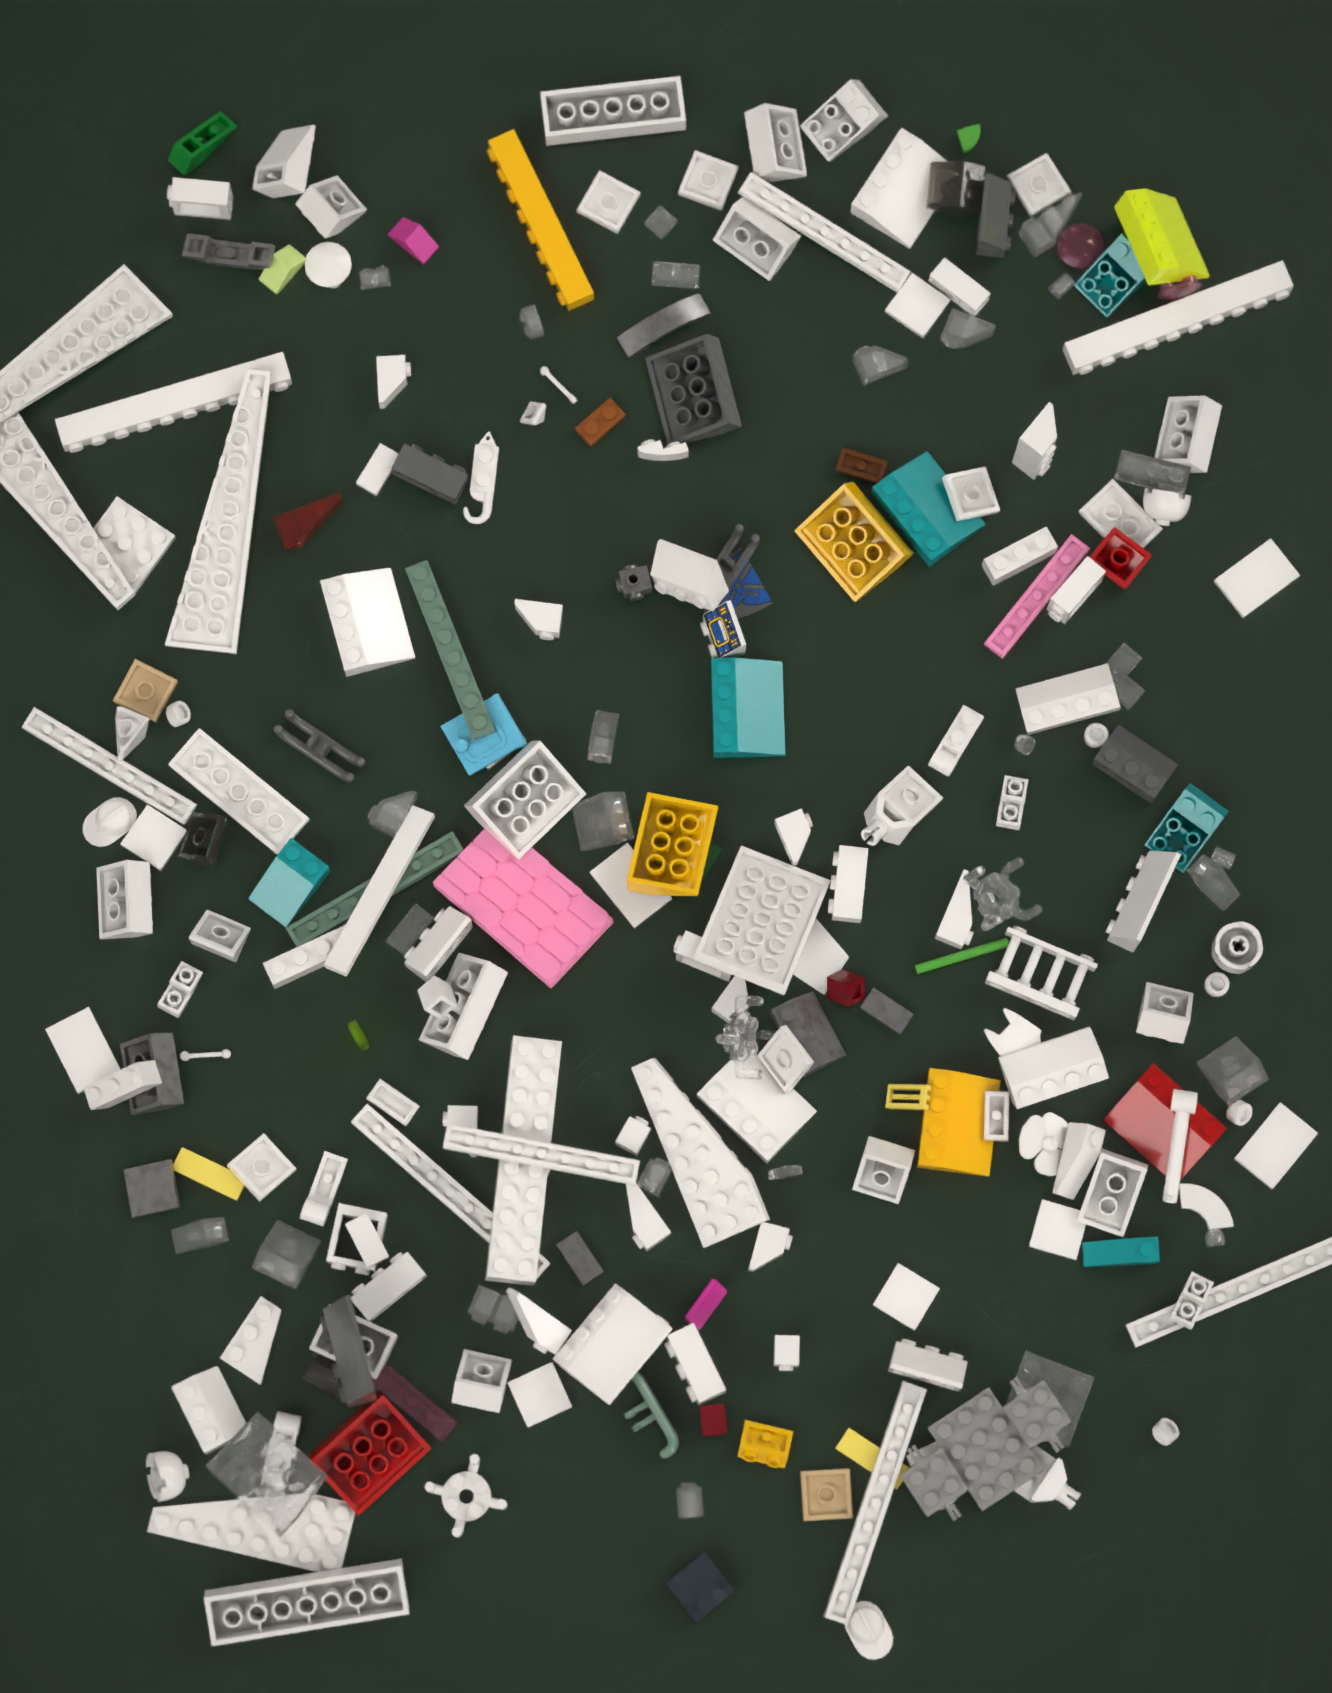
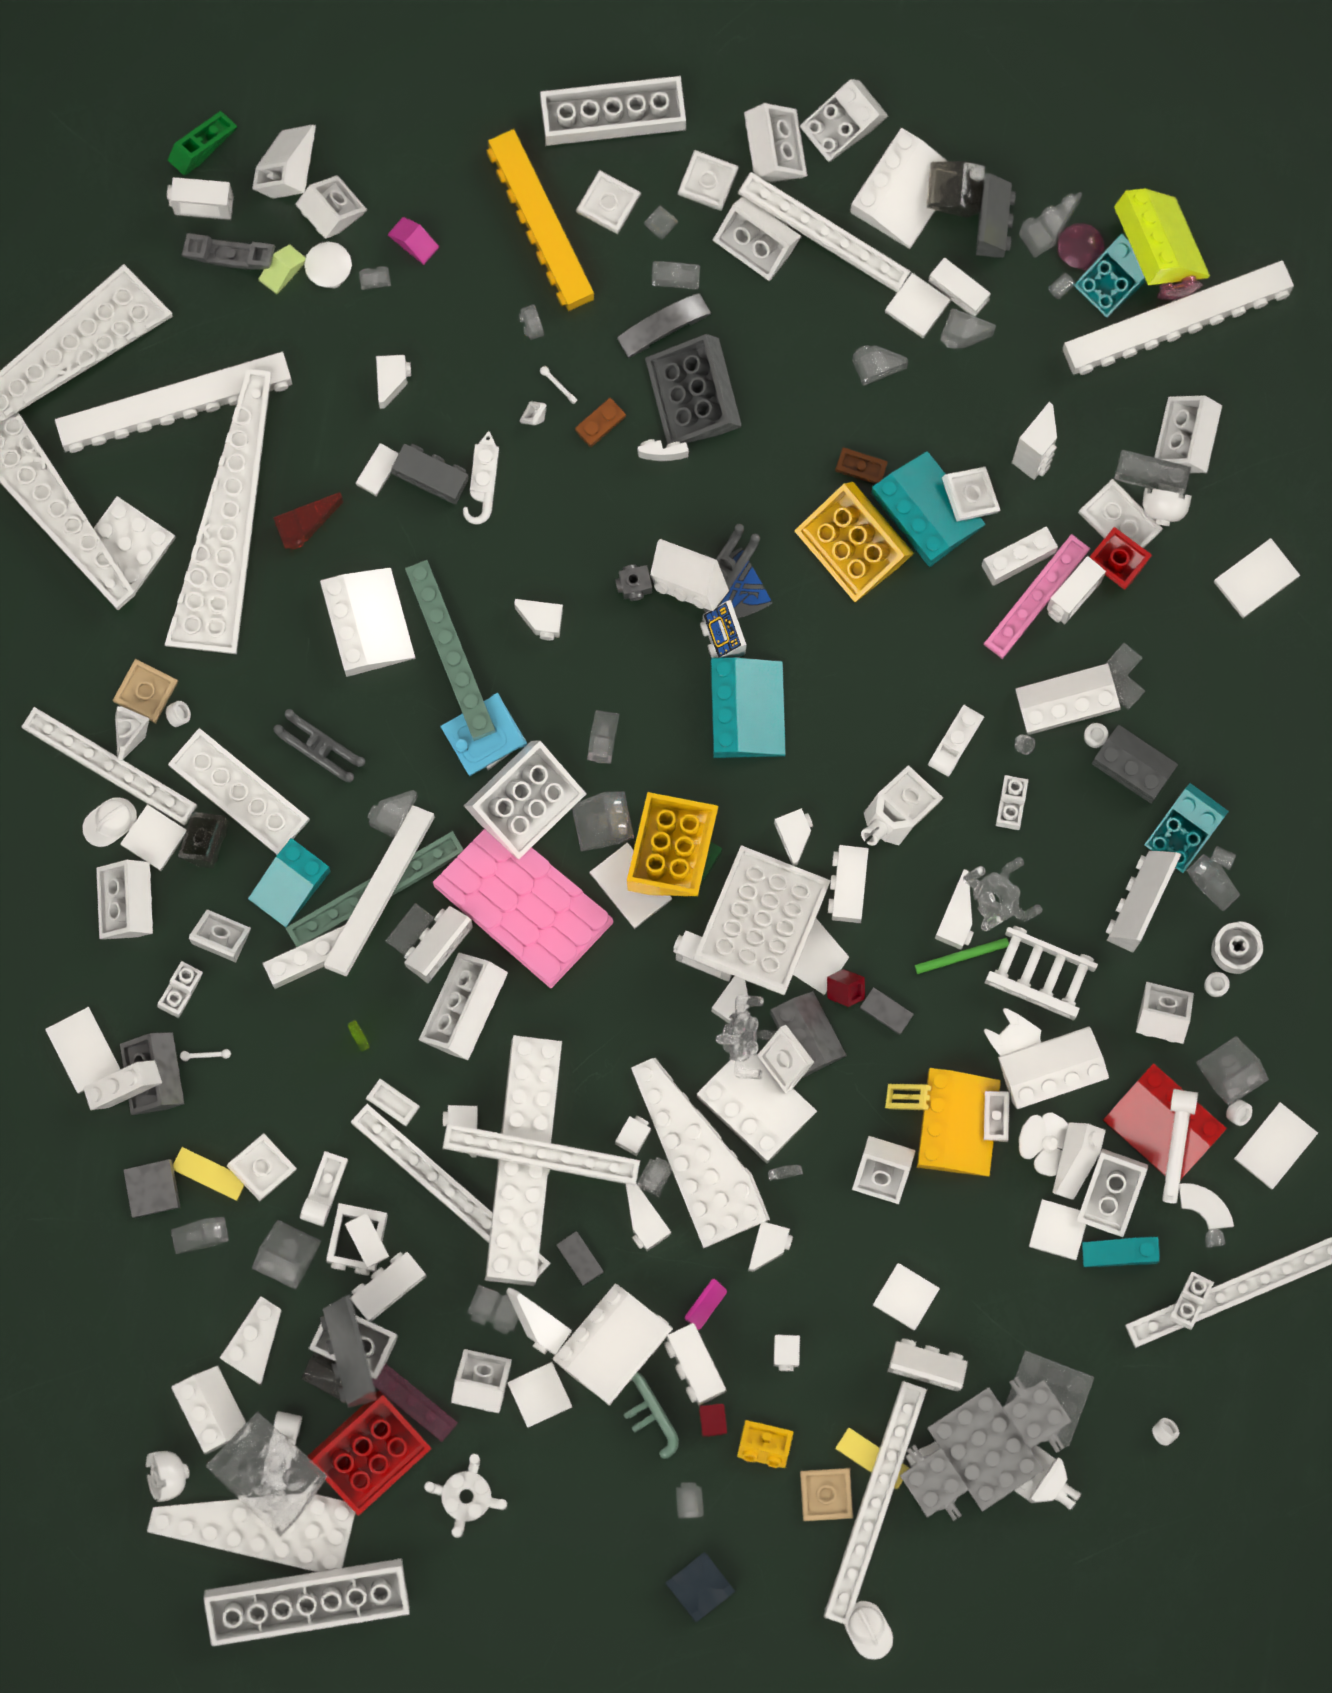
white brick [417,975,458,1020] -> none
bright green tile [957,124,980,154] -> none
white tile [1006,153,1071,217] -> none

